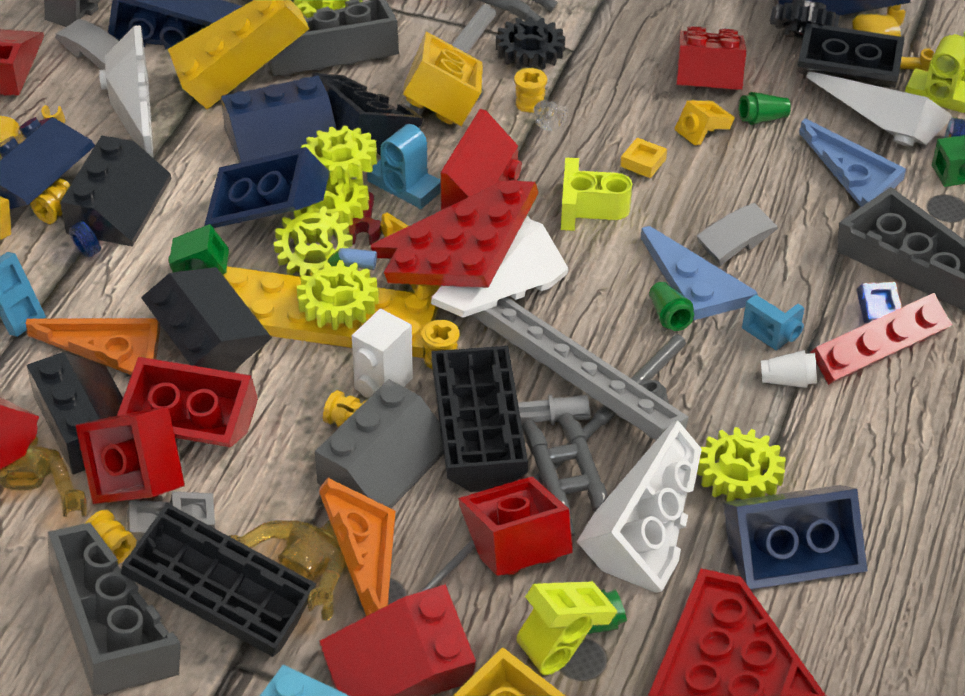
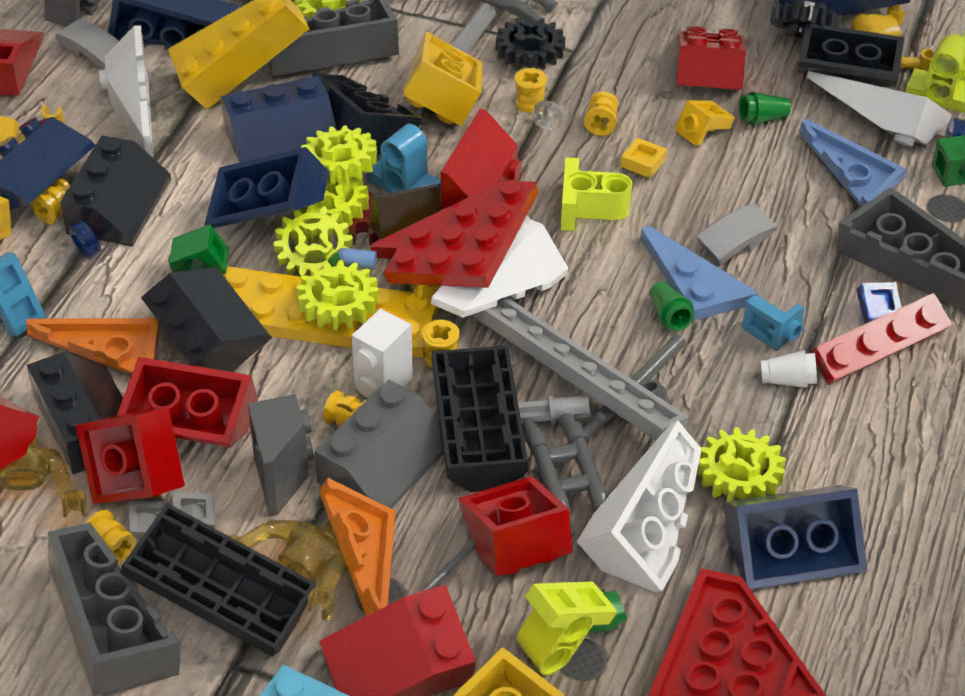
none -> dark grey slope [248,394,314,516]
none -> dark brown slope [370,184,442,239]
none -> yellow bush [584,91,619,136]

